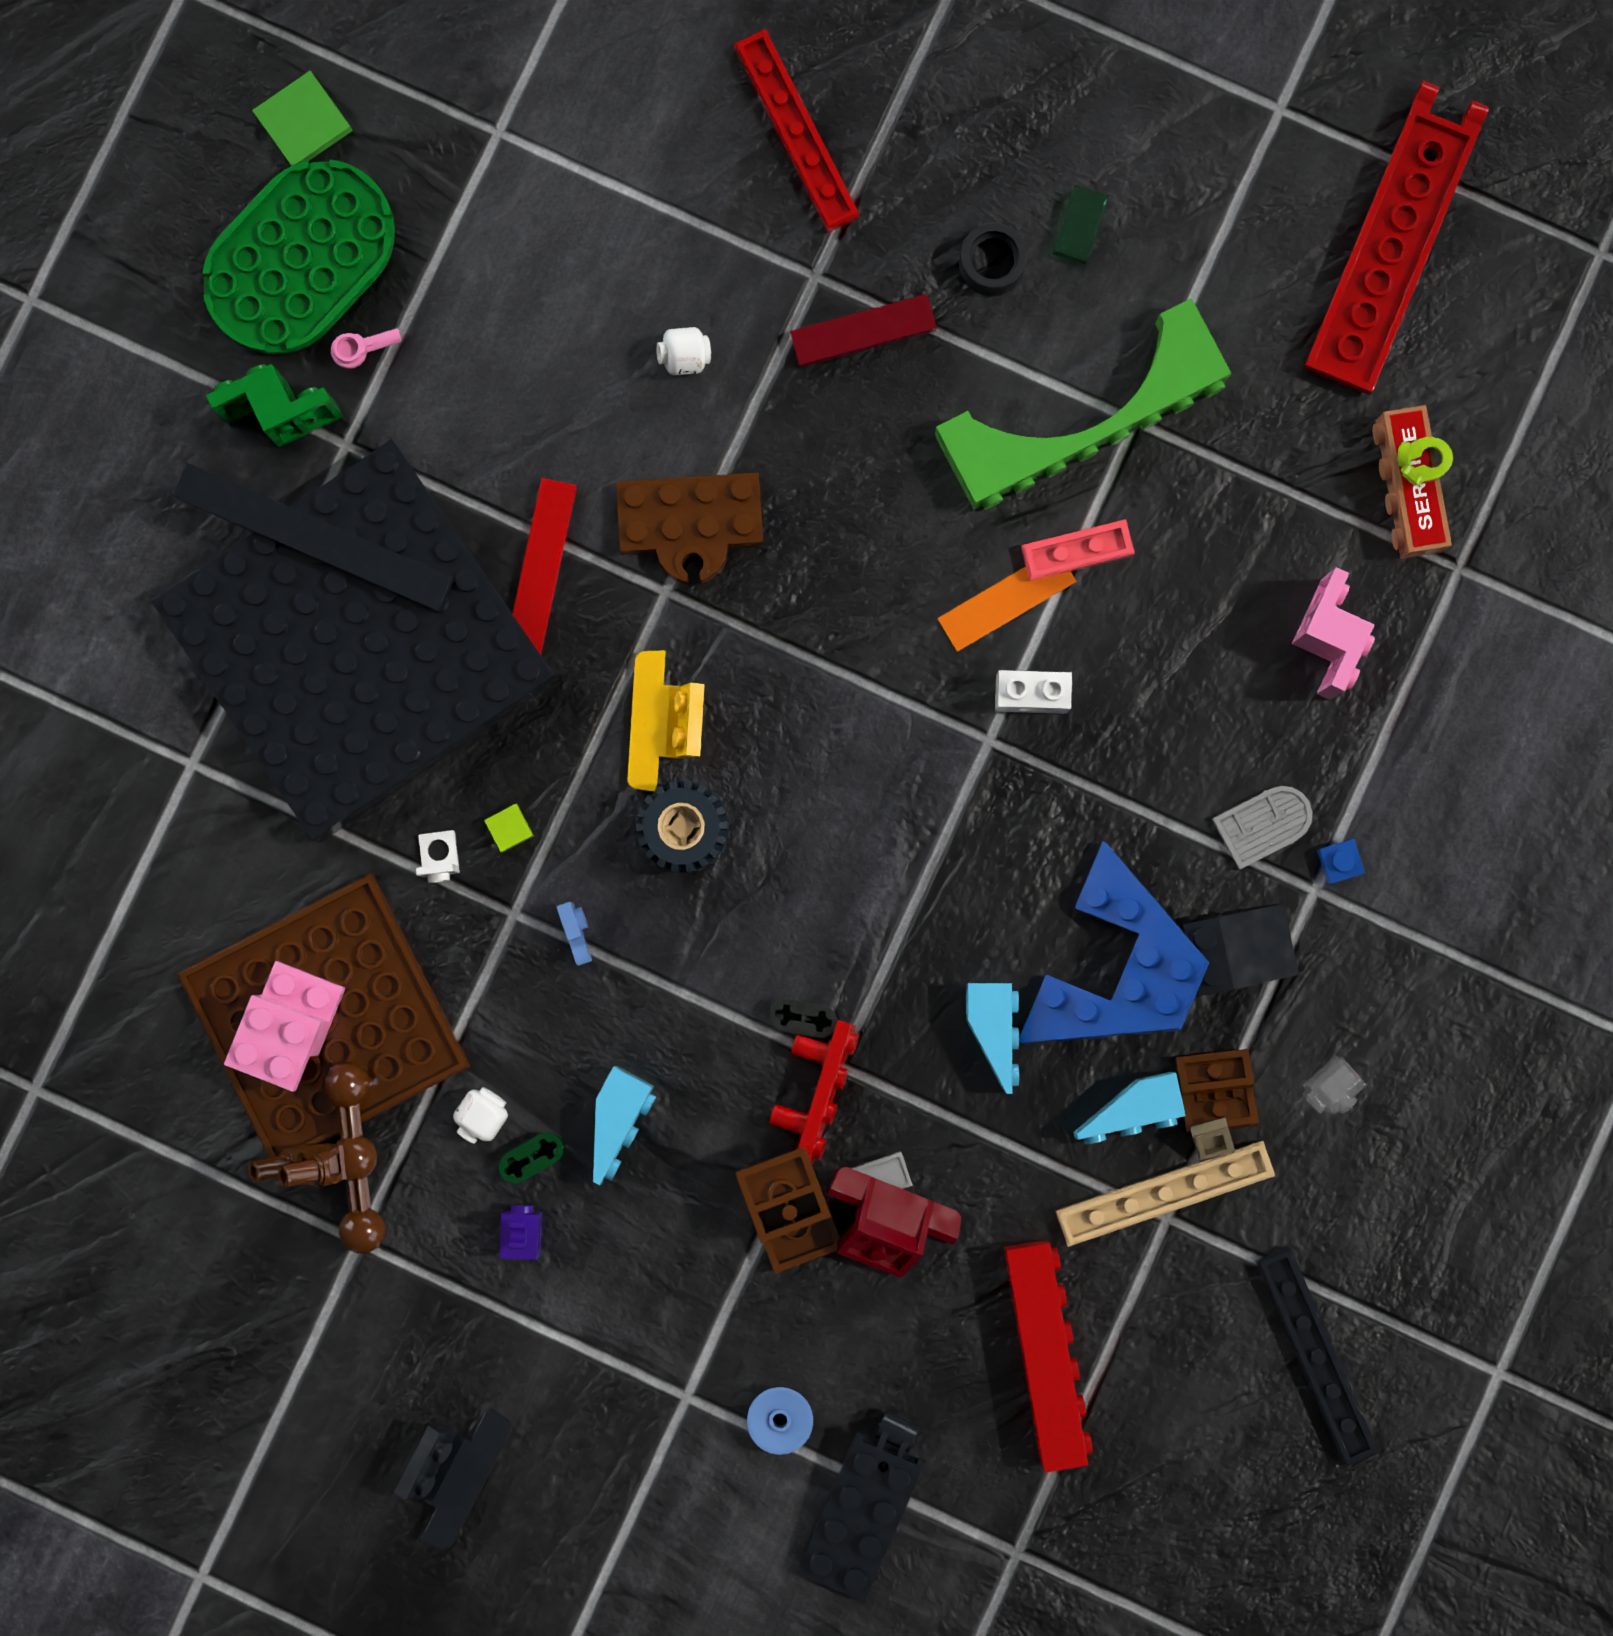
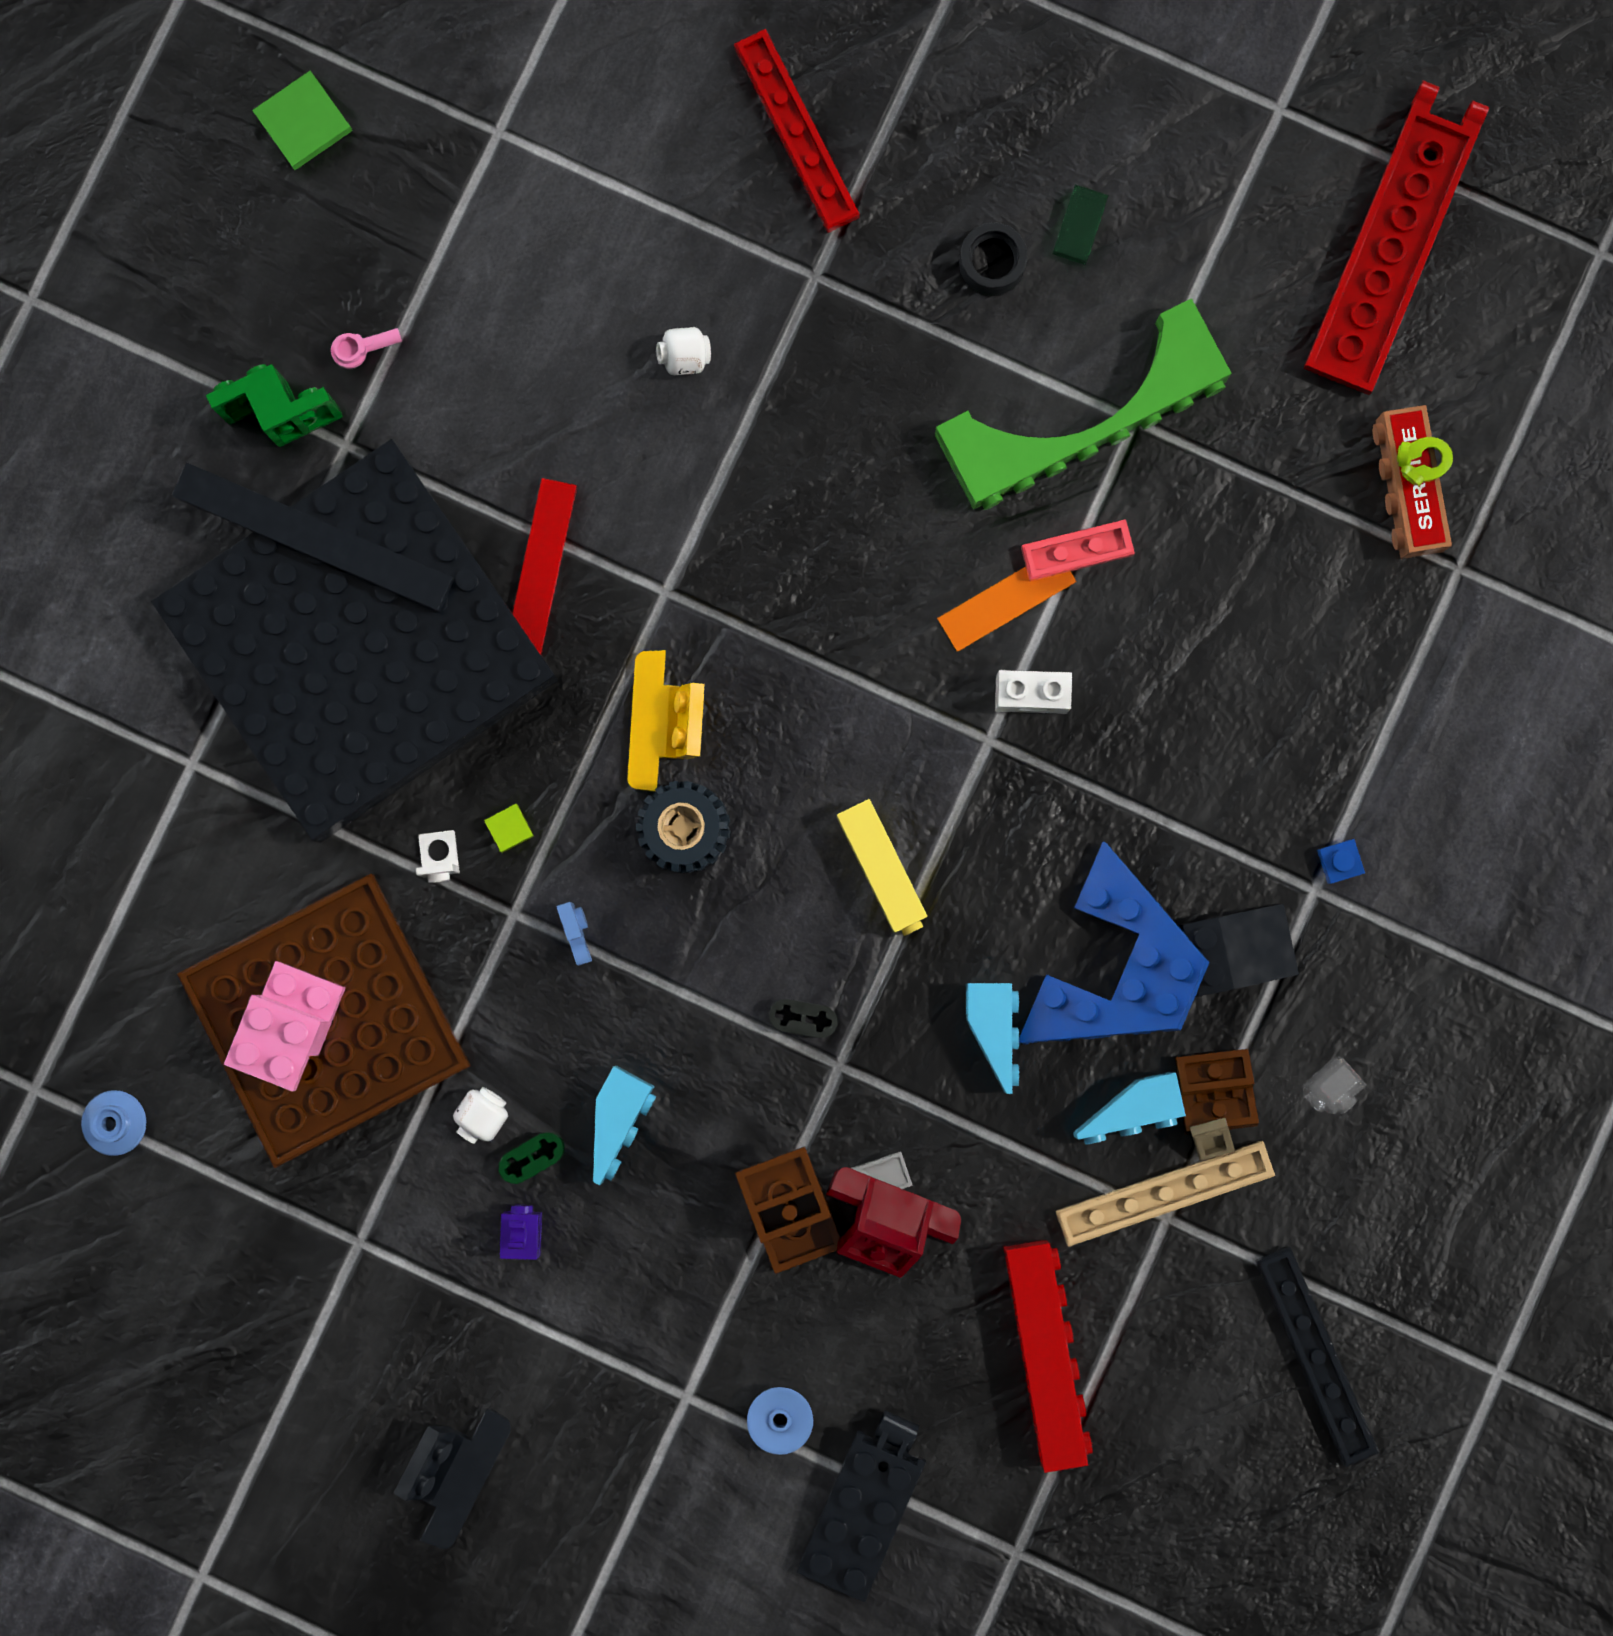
green plate [202,160,395,354] -> none
reddish brown connector [249,1061,386,1254] -> none
reddish brown plate [616,472,764,585] -> none
red plate [769,1020,859,1165] -> none
dark red tile [790,294,937,368] -> none
light grey window [1212,786,1313,870] -> none
bright pink bracket [1292,567,1375,700] -> none
none -> medium blue piece [81,1090,146,1156]
none -> light yellow brick [836,799,928,936]

